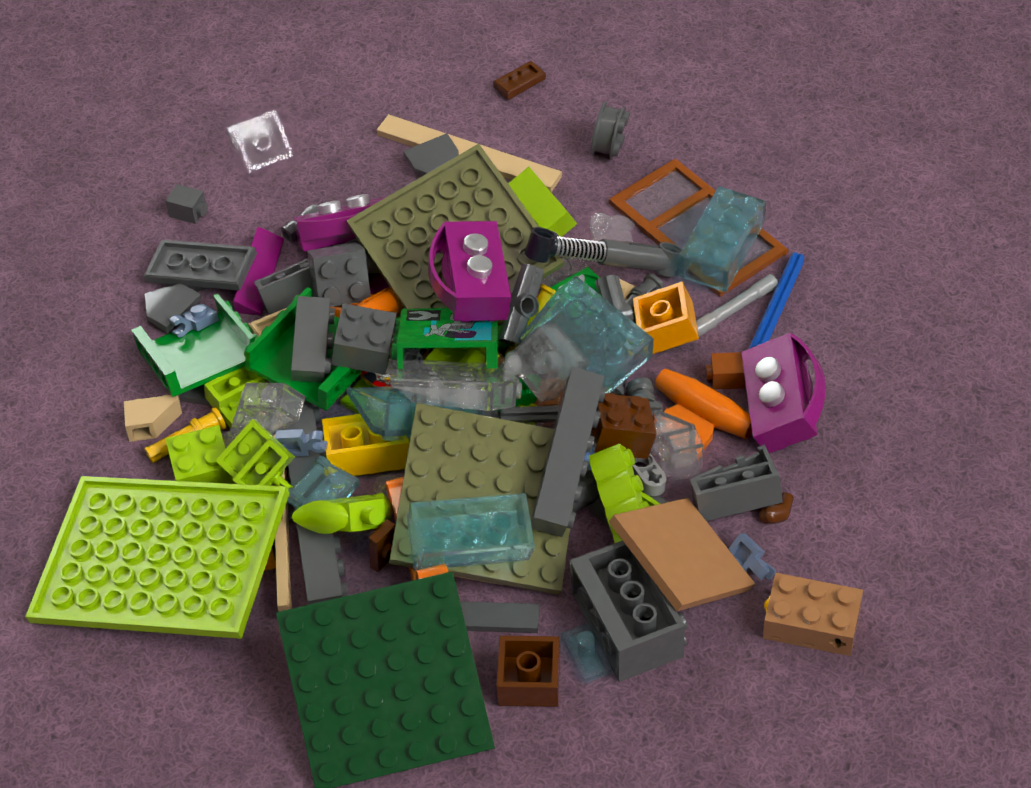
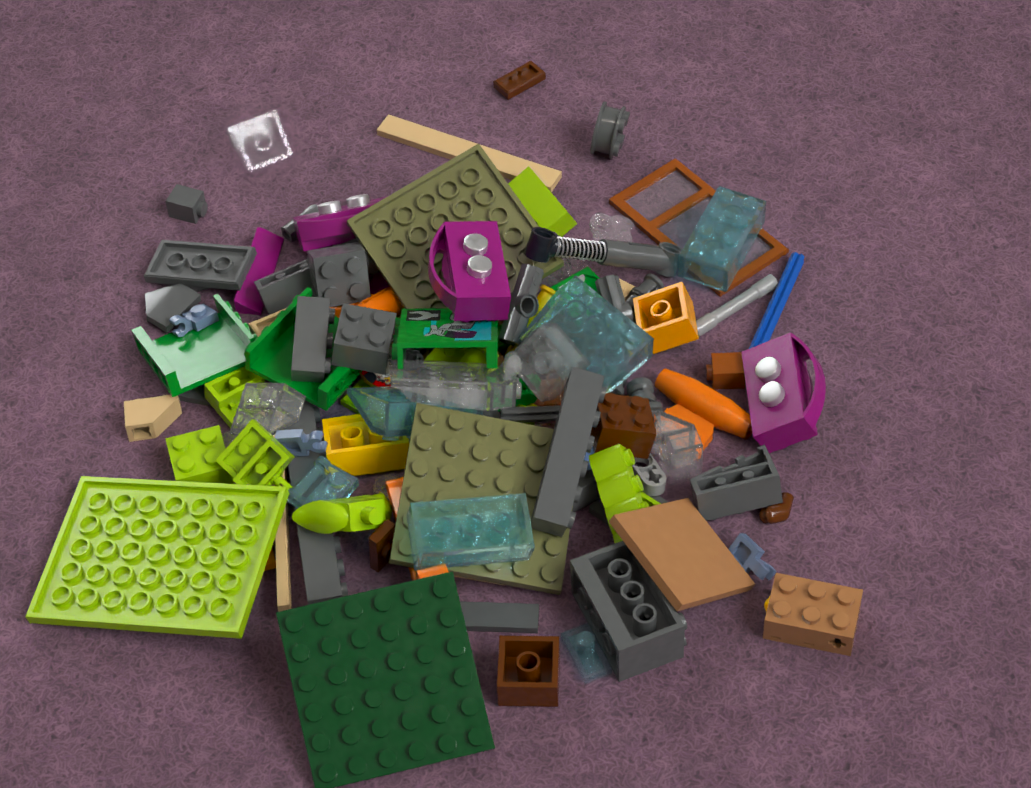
yellow pin [144,407,227,464] -> none
dark grey slope [403,133,459,178] -> none

